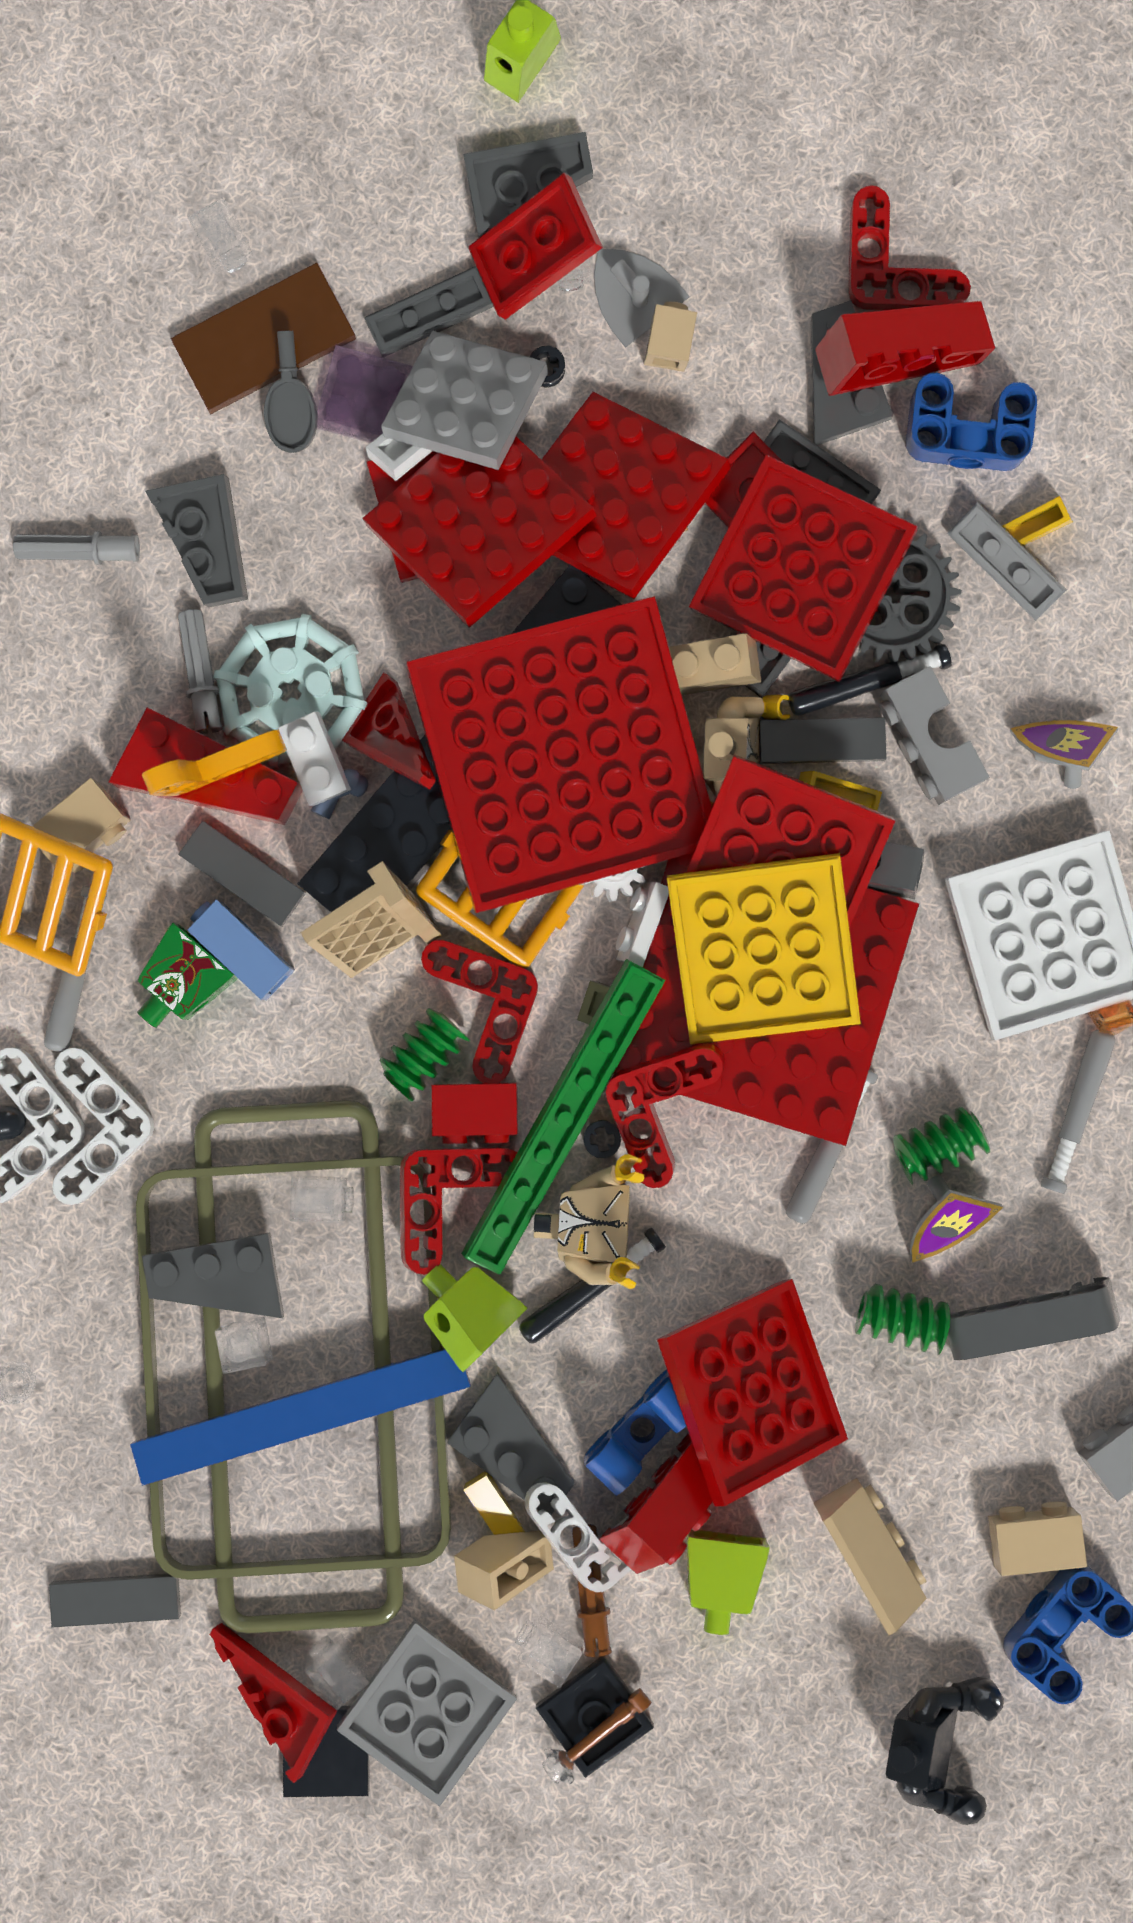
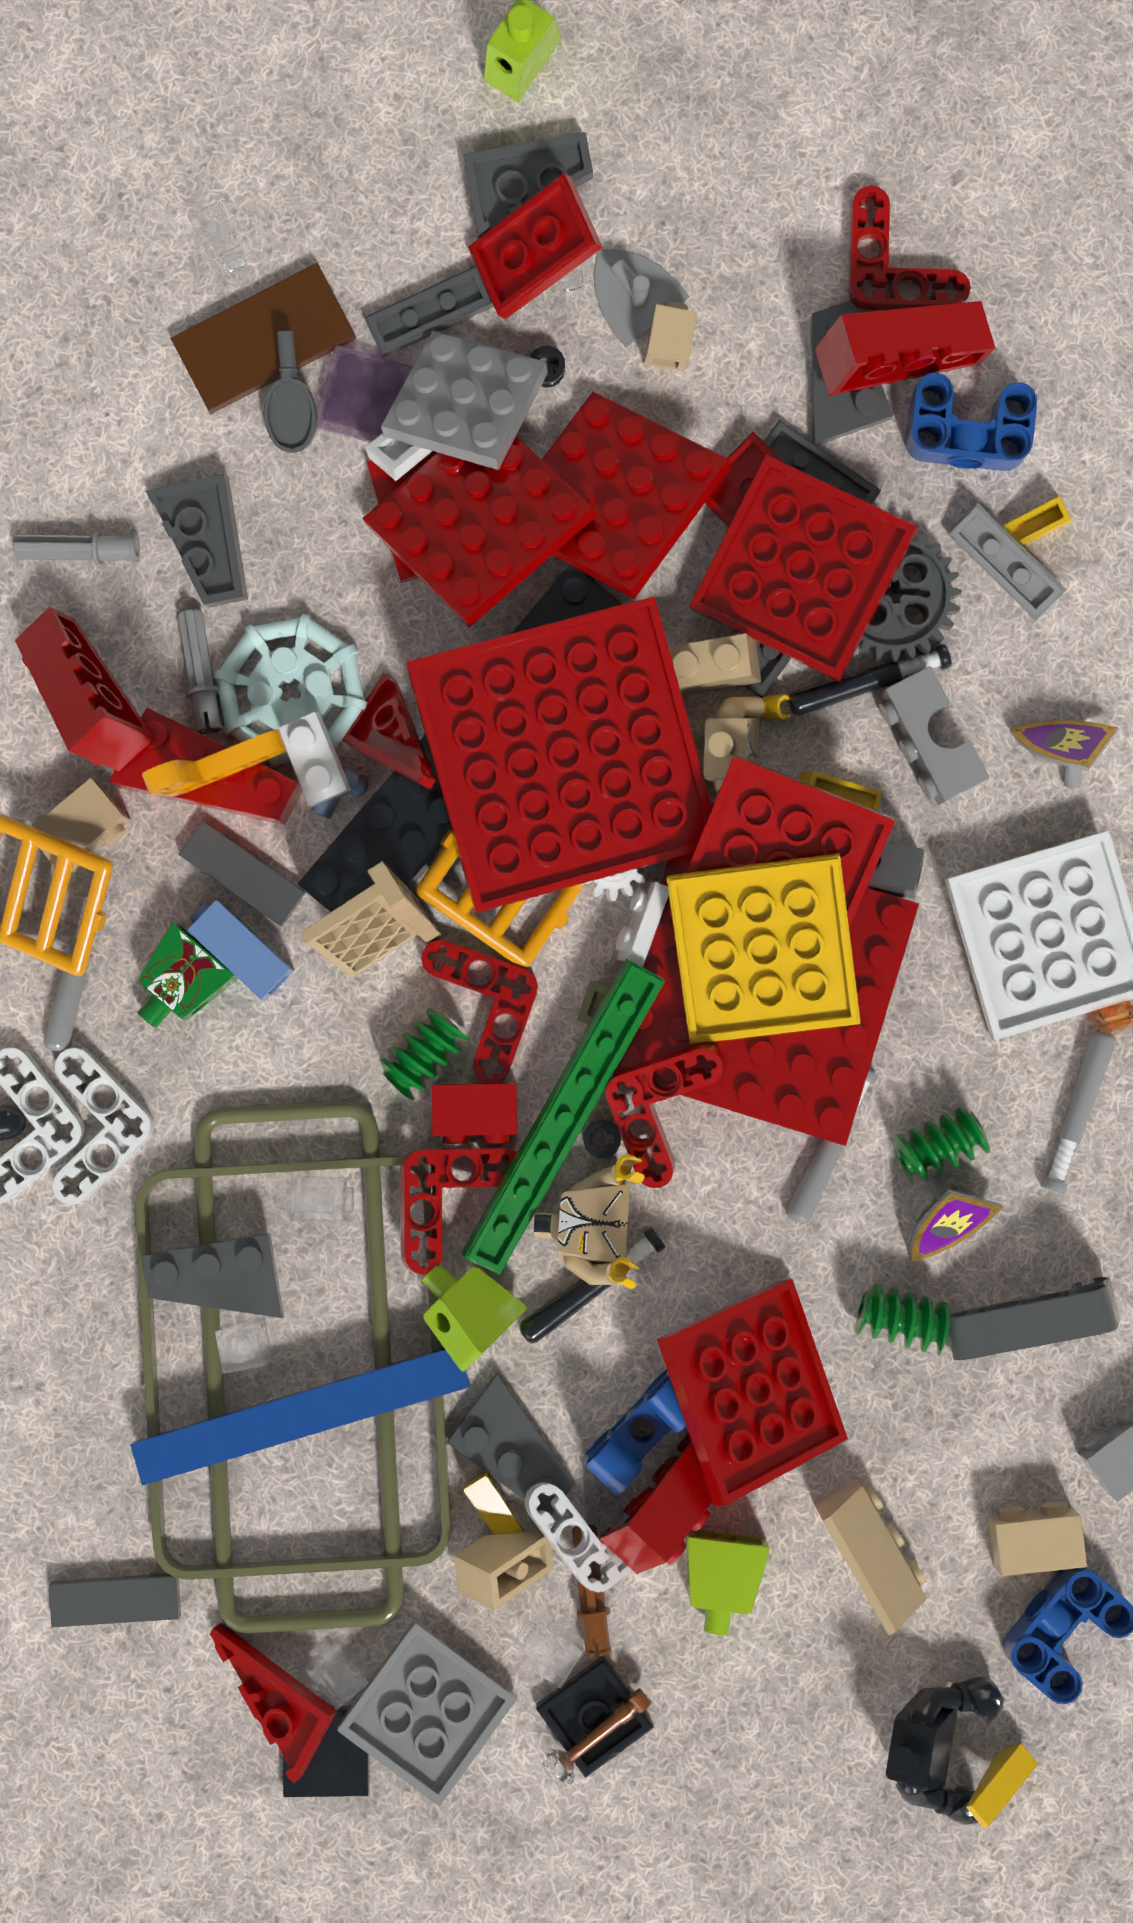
dark grey tile [759,718,887,764] -> none
none -> red wedge [15,606,154,771]
none -> yellow piece [966,1743,1038,1828]

